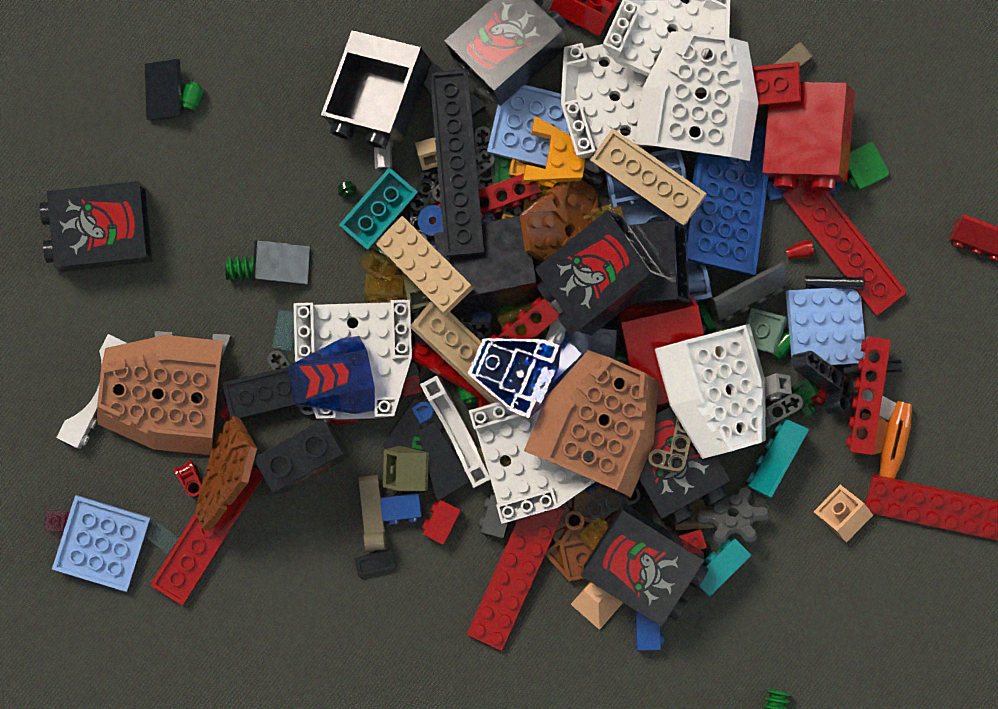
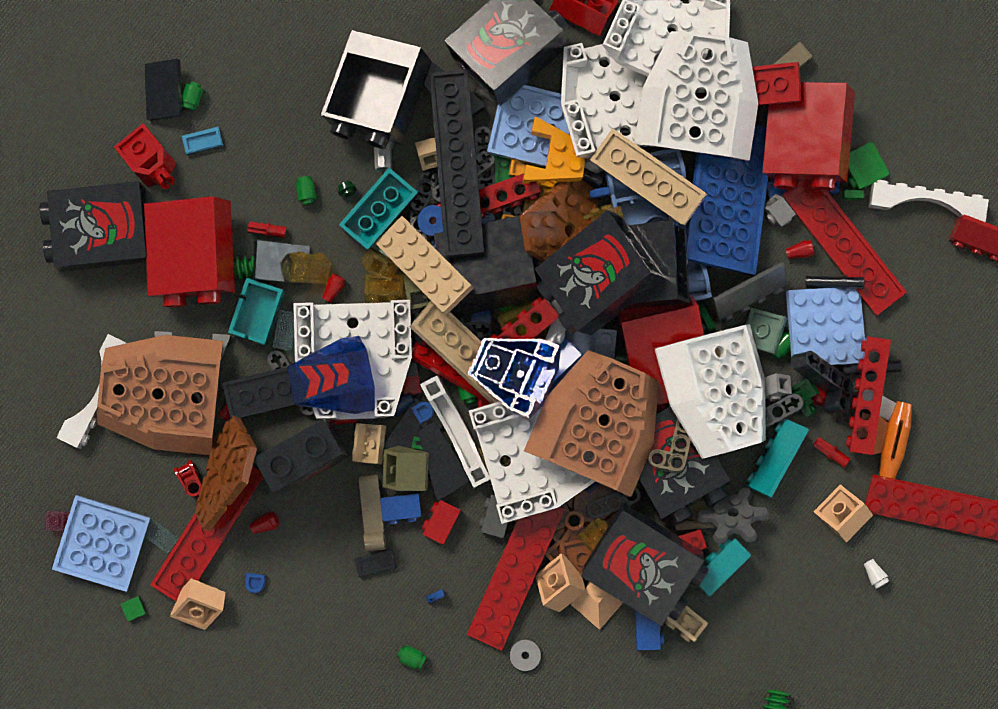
none -> red plate [114,123,176,189]
none -> green tile [121,596,147,621]
none -> red brick [144,196,235,308]
none -> light nougat slope [170,579,225,630]
none -> dark azure tile [182,127,224,155]
none -> teal piece [228,278,285,346]
none -> blue tile [245,572,266,593]
none -> red axle [247,222,286,239]
none -> red cone [249,512,280,534]
none -> clear yellow bracket [289,251,331,284]
none -> green brick [296,176,317,205]
none -> red cone [322,273,346,303]
none -> tan bracket [352,423,386,464]
none -> dark blue cone [392,392,415,417]
none -> green brick [397,644,427,670]
none -> blue tile [426,589,445,603]
none -> light grey piece [510,639,541,671]
none -> light nougat slope [535,554,586,612]
none -> blue tile [589,187,610,199]
none -> tan bracket [664,606,708,642]
none -> light grey brick [764,194,795,227]
none -> red axle [813,437,850,468]
none -> green tile [842,190,864,201]
none -> white cone [863,559,889,589]
none -> white arch [868,180,989,222]

